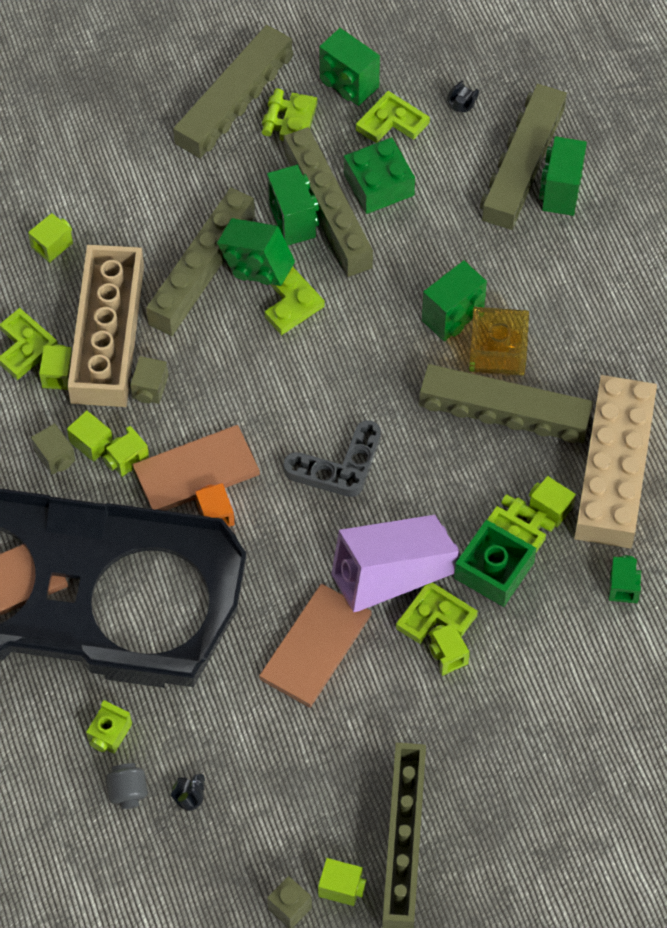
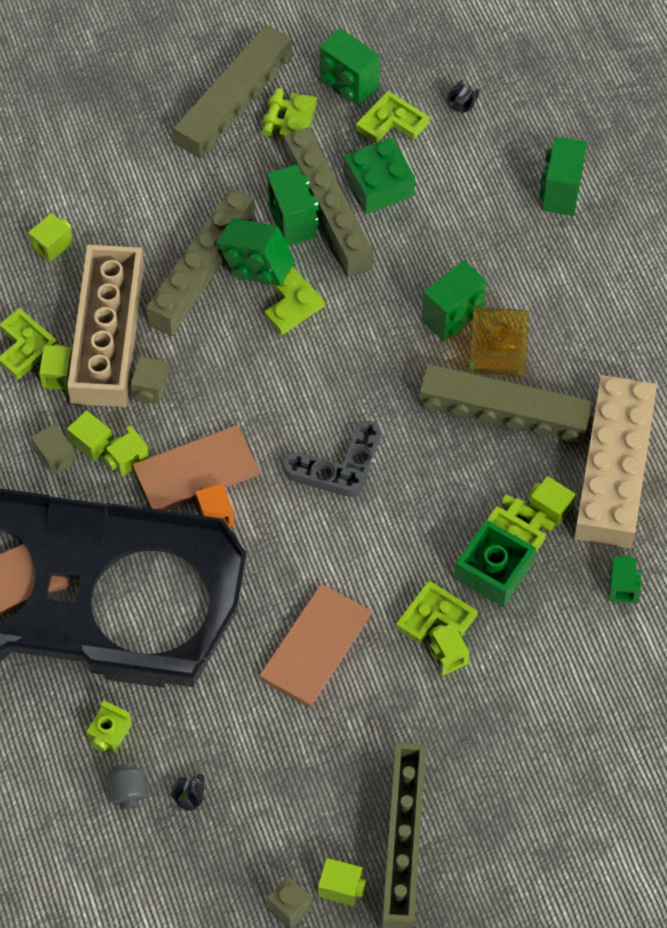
lavender slope [331,515,459,612] -> none
olive brick [480,83,567,230] -> none

